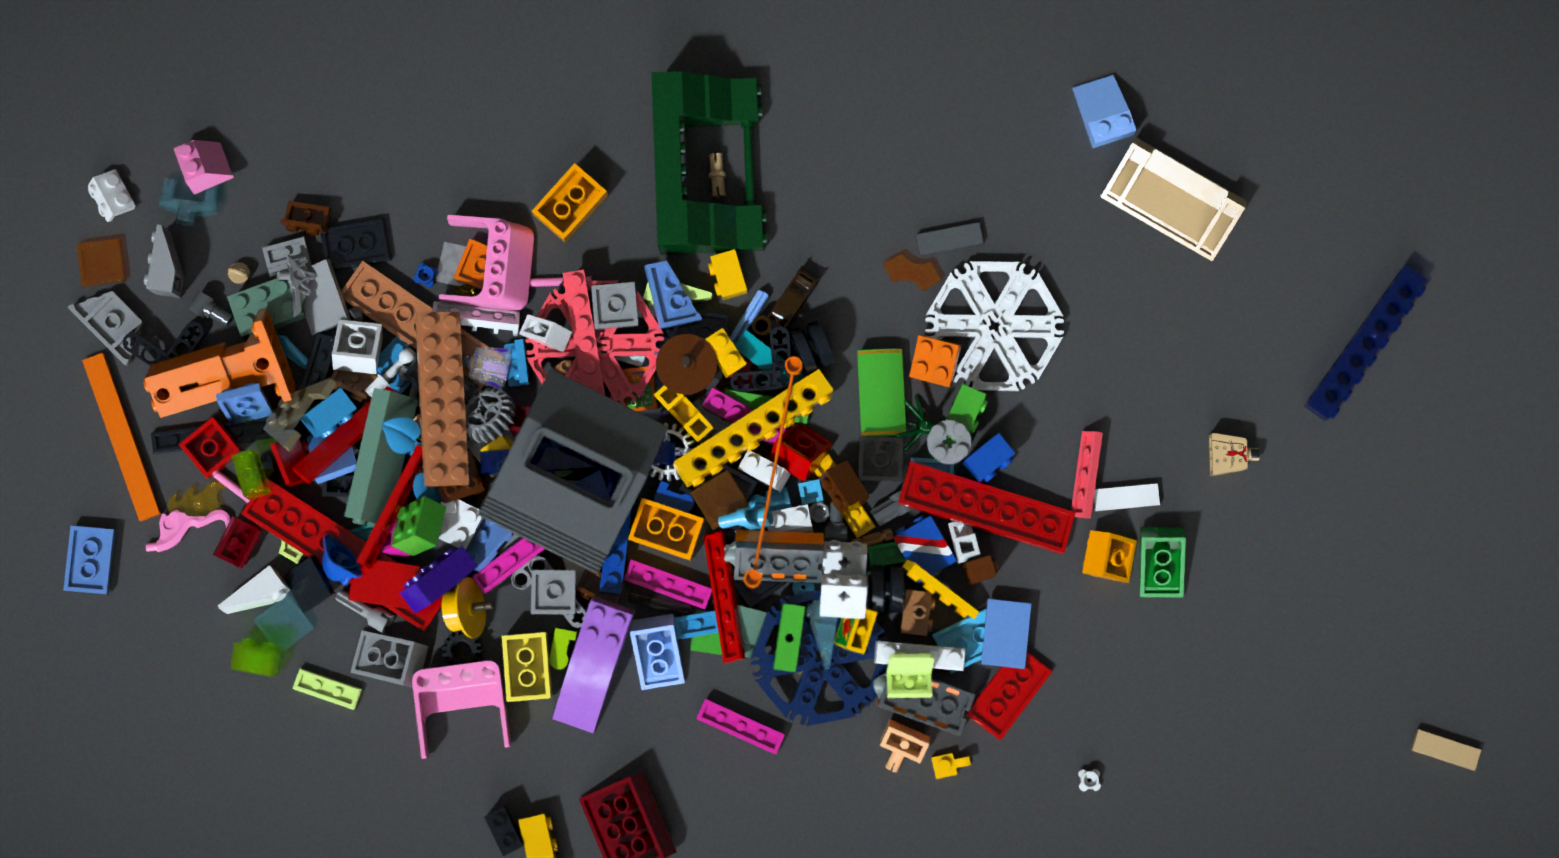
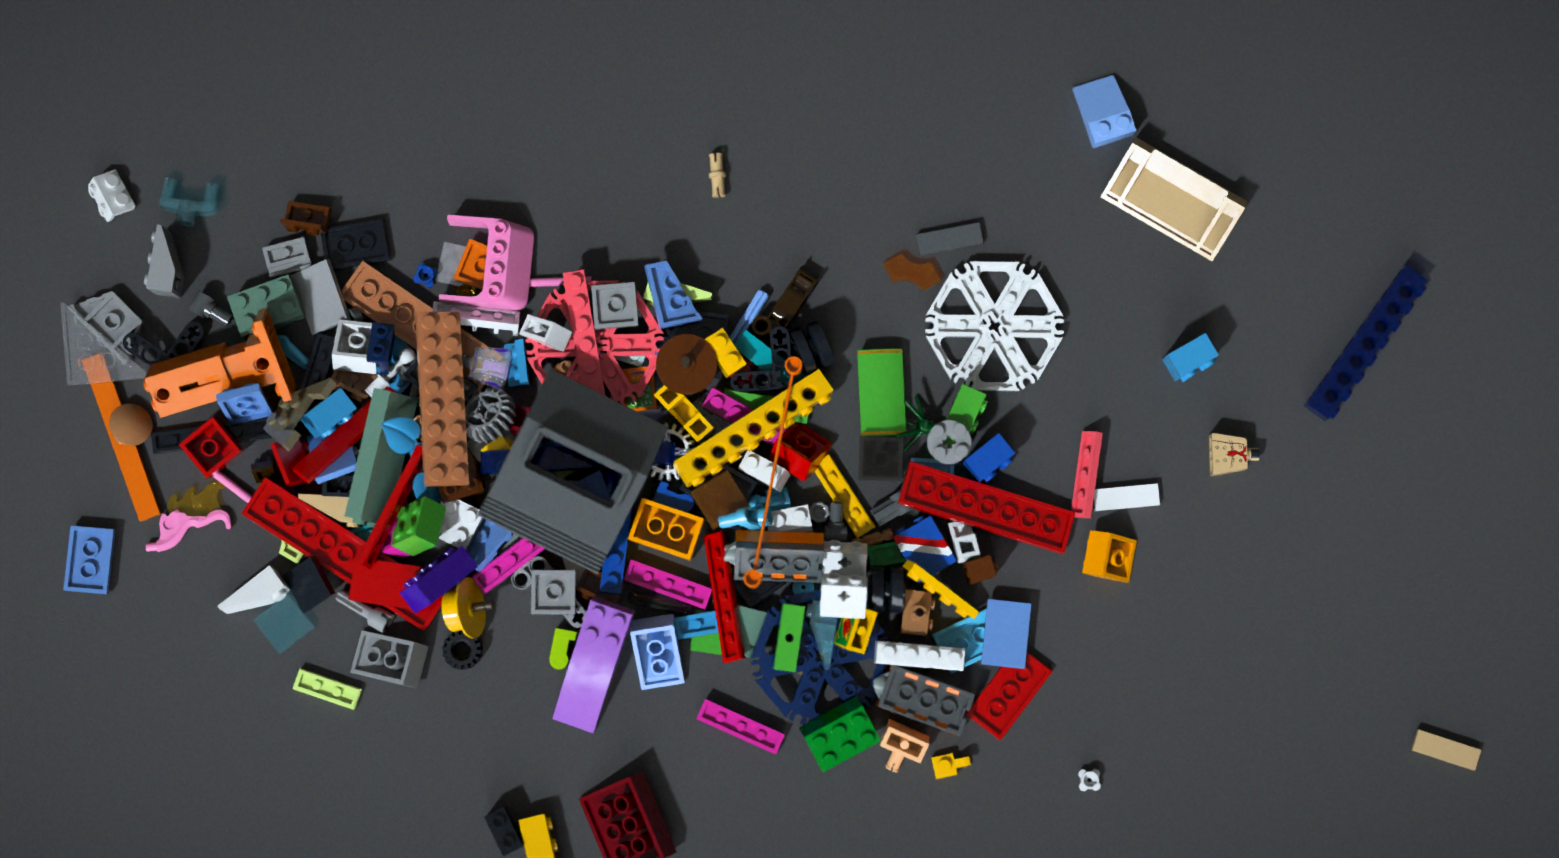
clear orange tile [76,238,126,287] -> none
bright pink slope [173,140,234,195] -> none
dark red bracket [213,516,261,569] -> none
tan tile [228,262,251,285] -> none
clear neon green brick [231,449,271,500] -> none
clear neon green brick [231,638,283,677] -> none
light grey piece [277,255,315,317] -> none
blue hat [322,535,363,585] -> none
bright pink windscreen [412,661,512,759] -> none
light yellow brick [502,632,553,702] -> none
light orange brick [532,163,608,243] -> none
dark green brick [651,71,767,255] -> none
yellow brick [708,249,747,300] -> none
medium azure plate [798,479,824,505] -> none
reddish brown brick [820,461,870,515] -> none
yellowish green bracket [886,652,934,698] -> none
orange plate [909,335,961,388] -> none
green slope [1139,527,1186,597] -> none
none -> clear tile [60,302,147,386]
none -> medium nougat dish [109,404,153,446]
none -> tan slope [298,494,359,528]
none -> dark blue bracket [366,322,395,375]
none -> green brick [799,696,881,772]
none -> dark azure brick [1162,333,1219,382]

